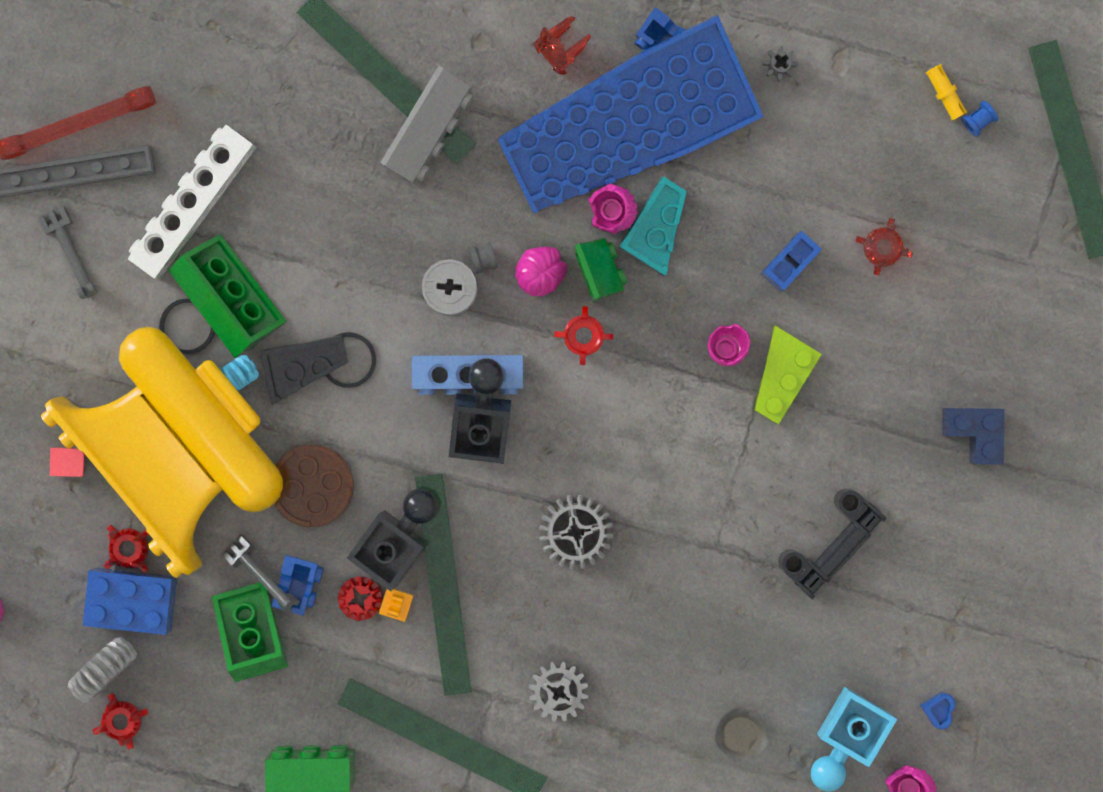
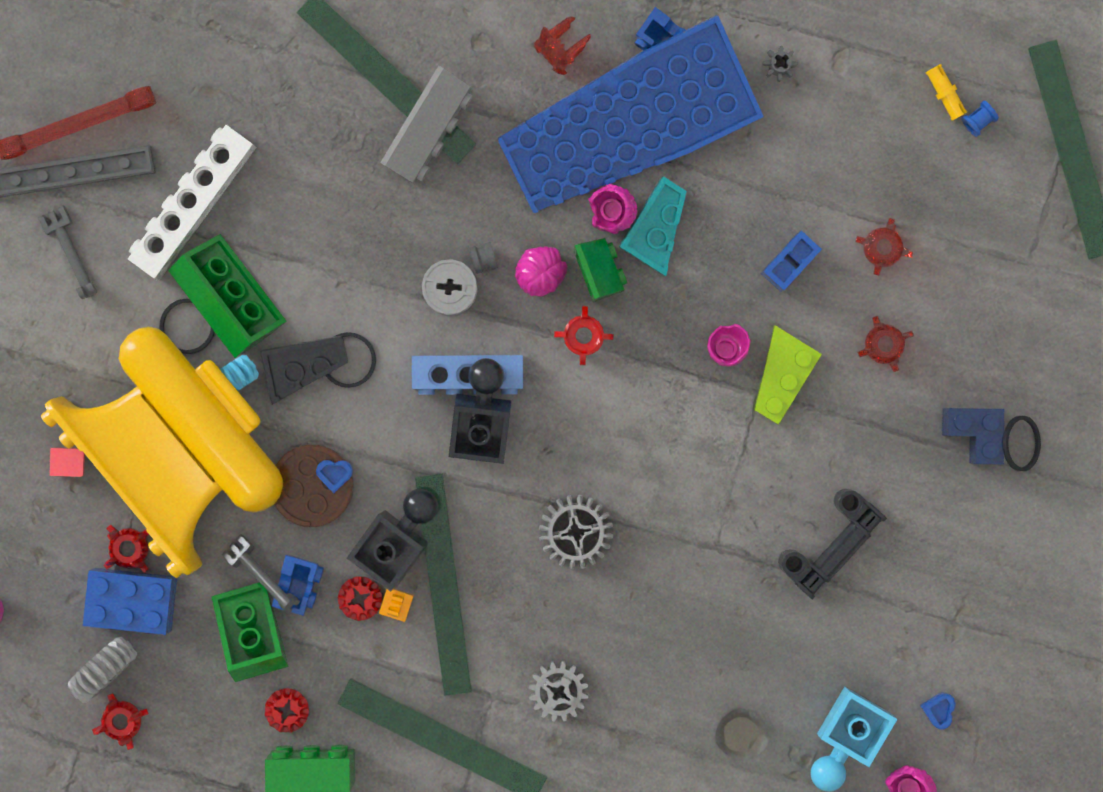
none -> red gear [265,688,309,733]
none -> blue tile [316,460,353,493]
none -> clear red piece [857,316,914,372]
none -> black piece [1003,416,1041,471]

